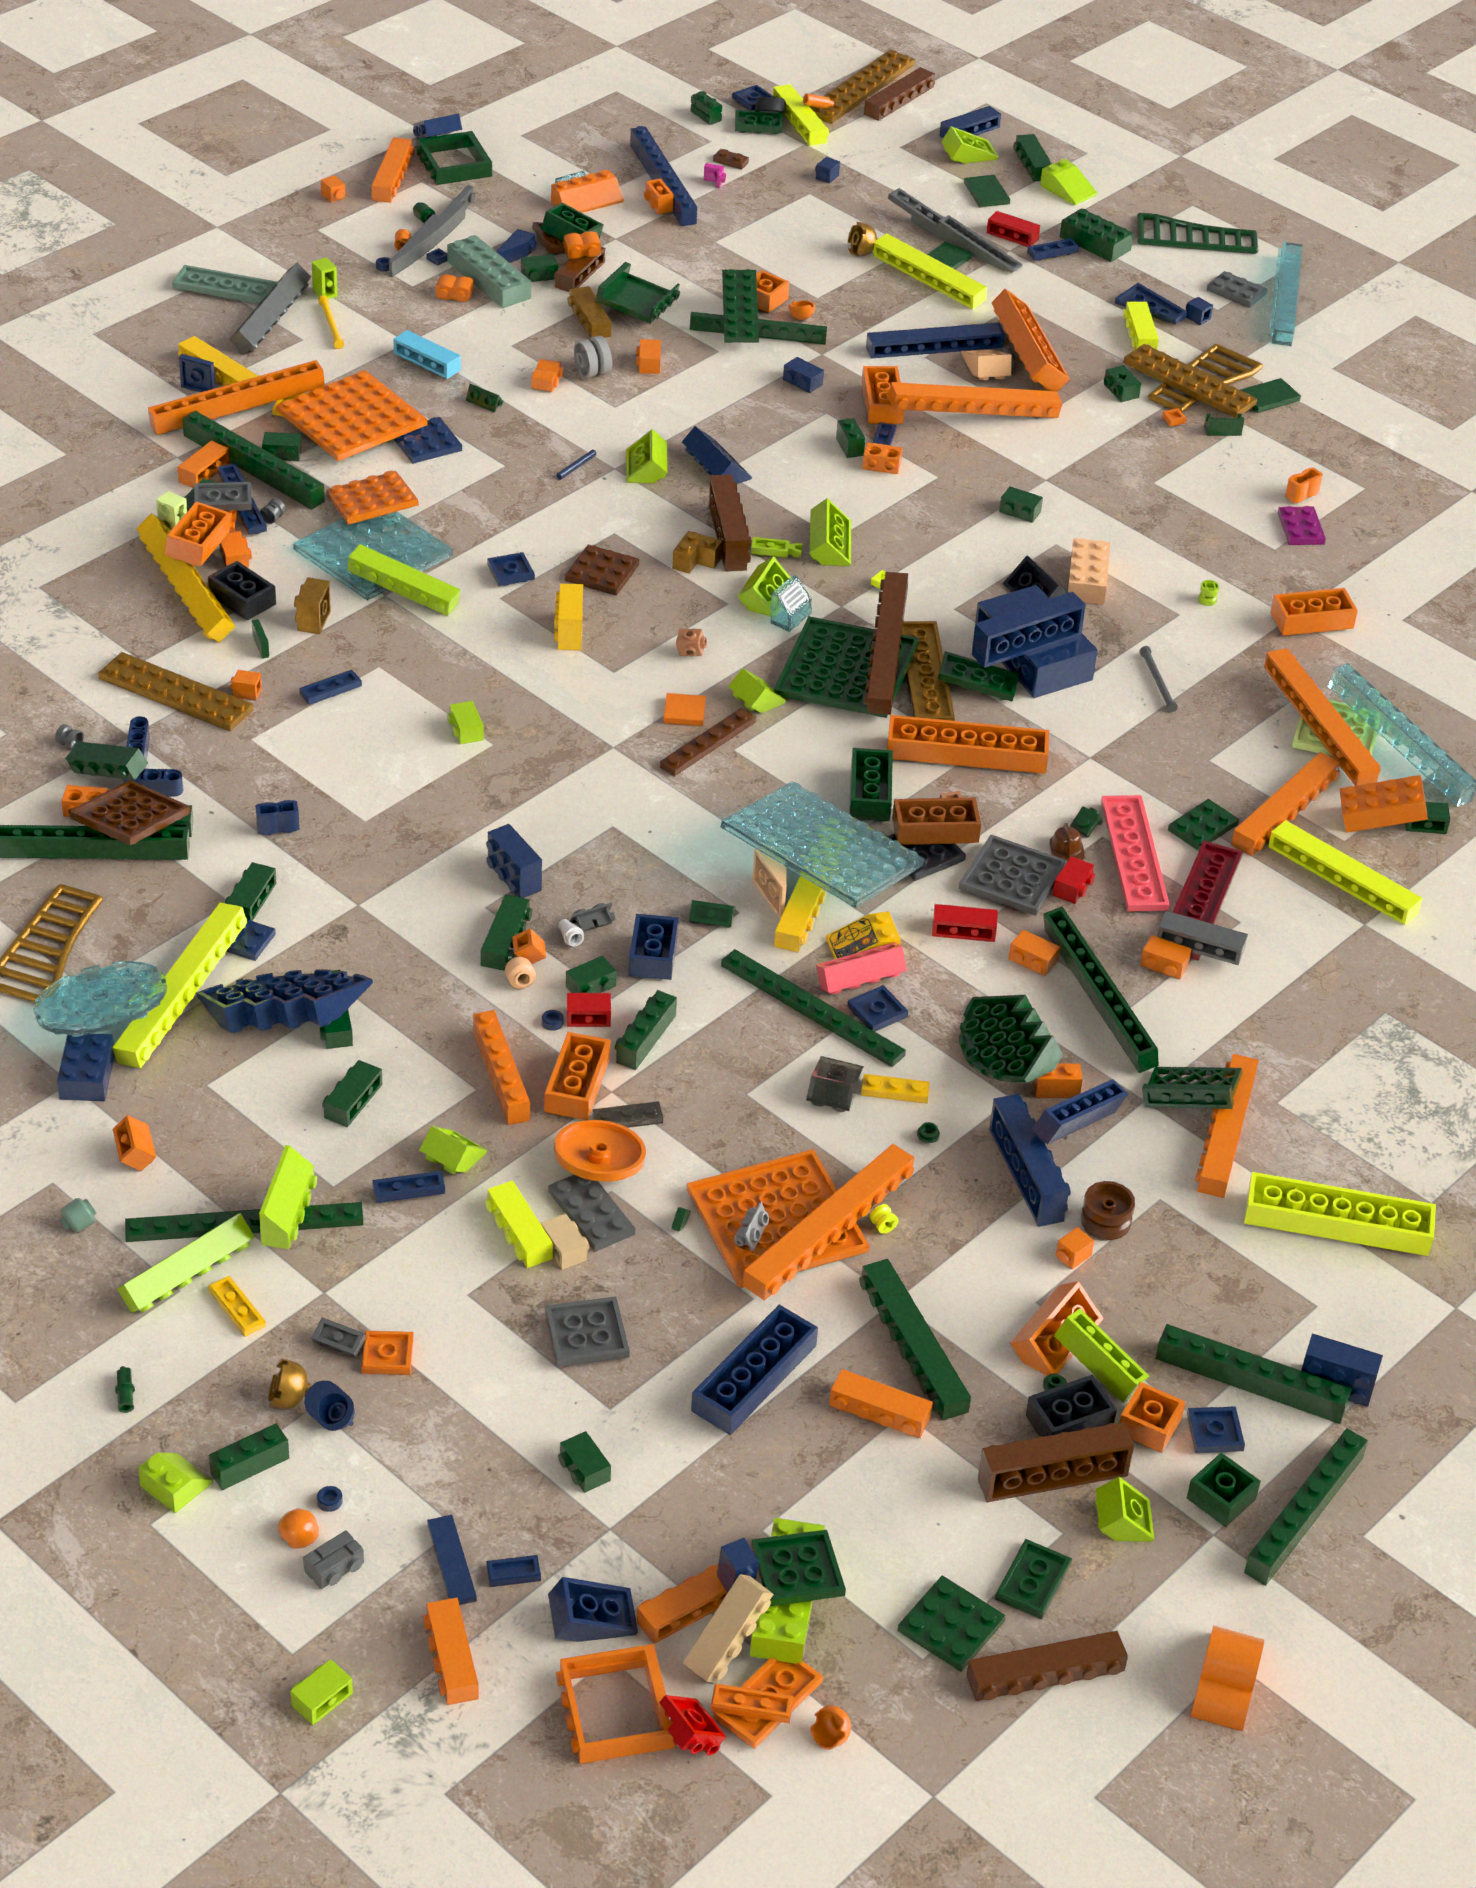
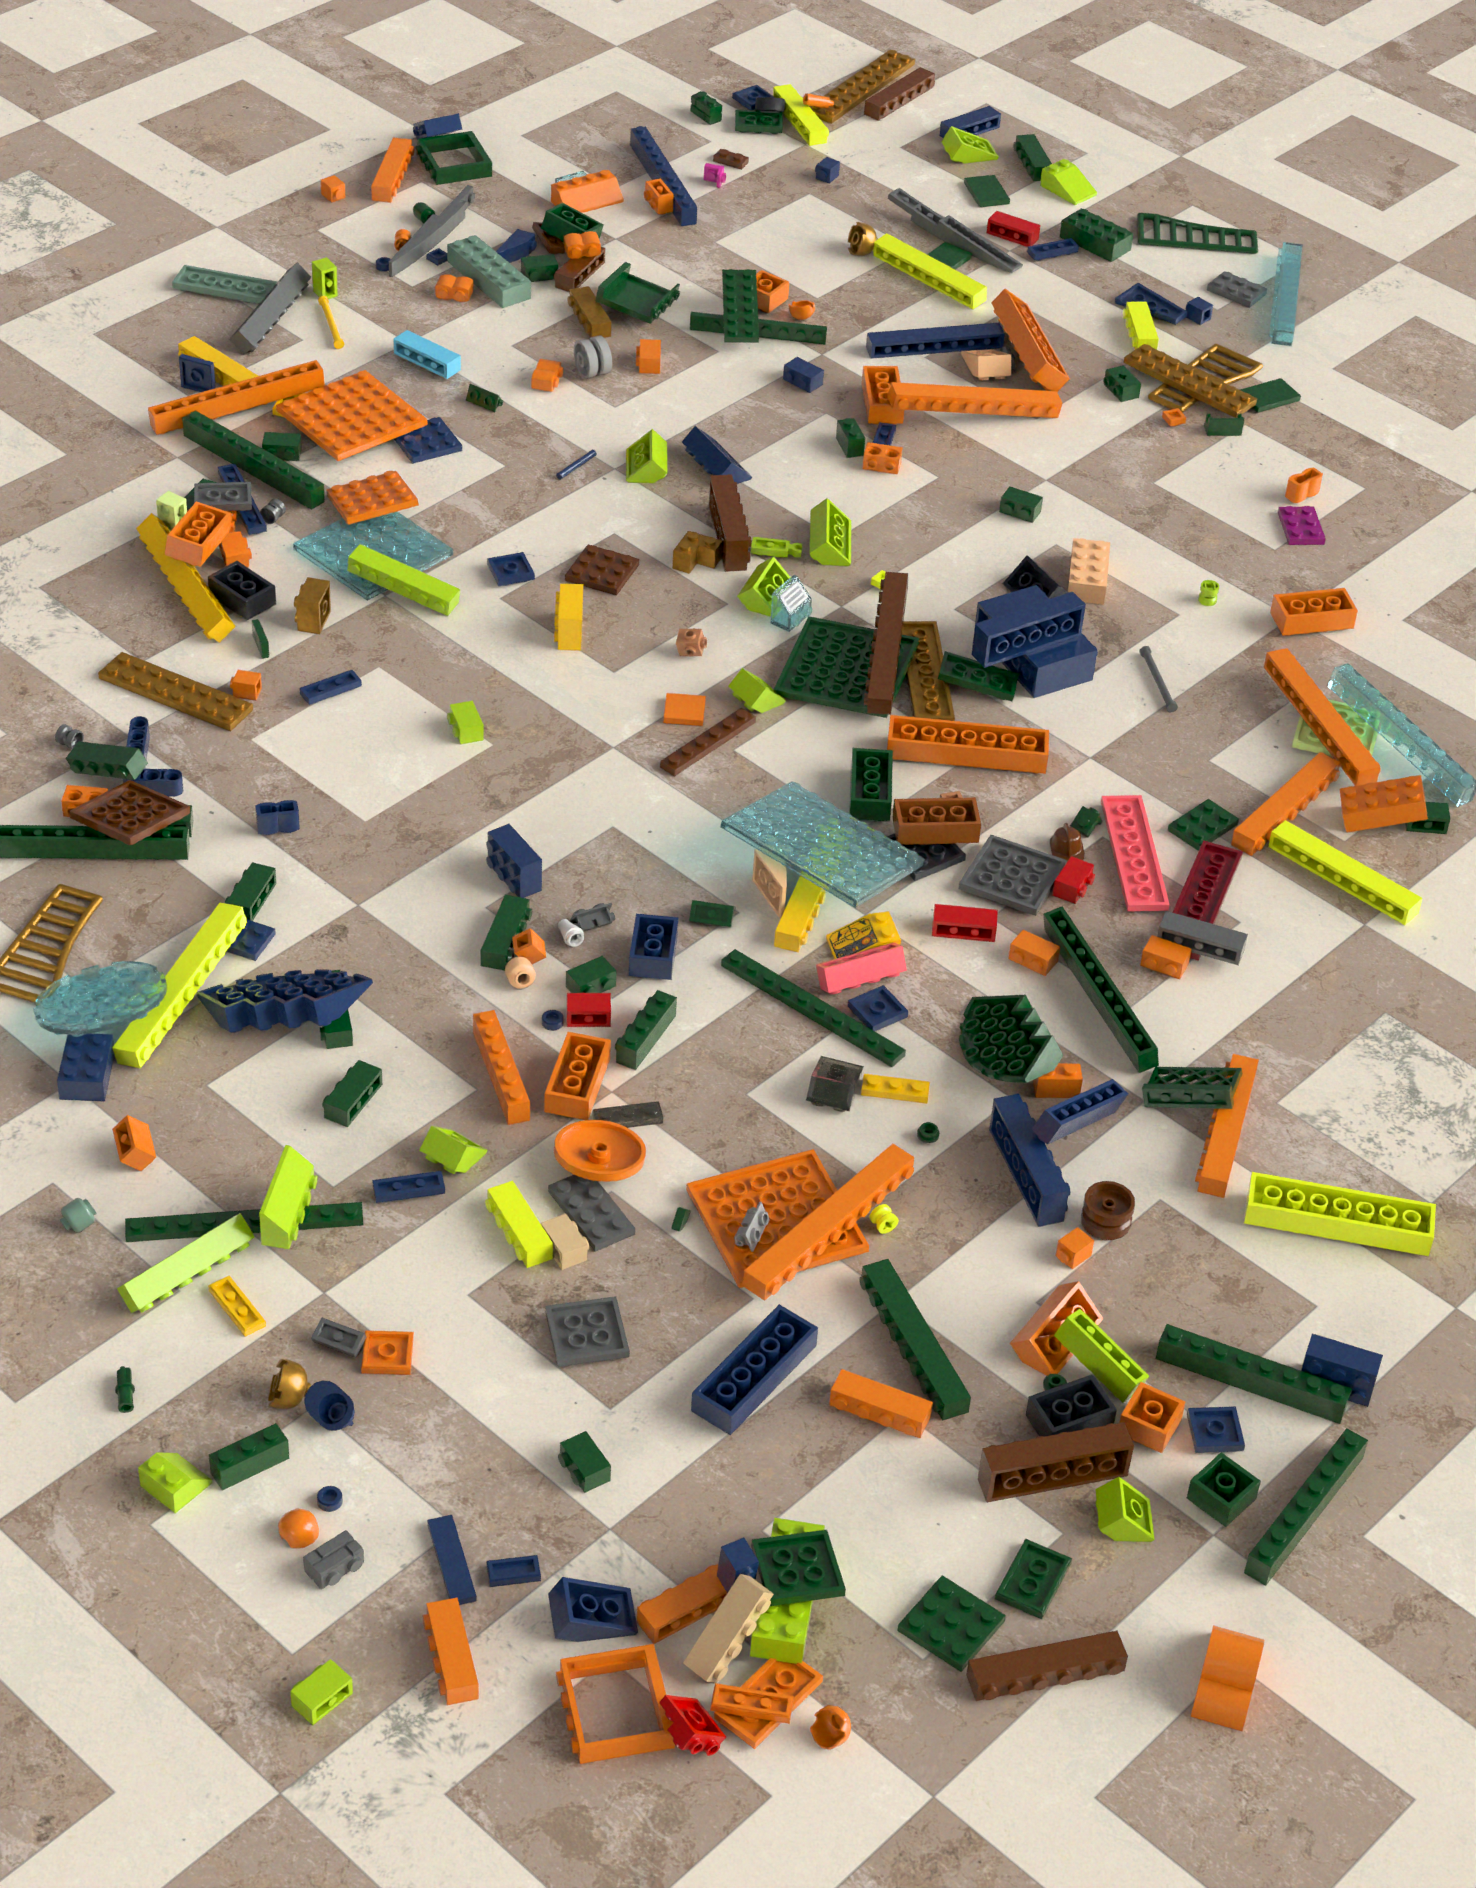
orange brick [177,441,230,488] -> none

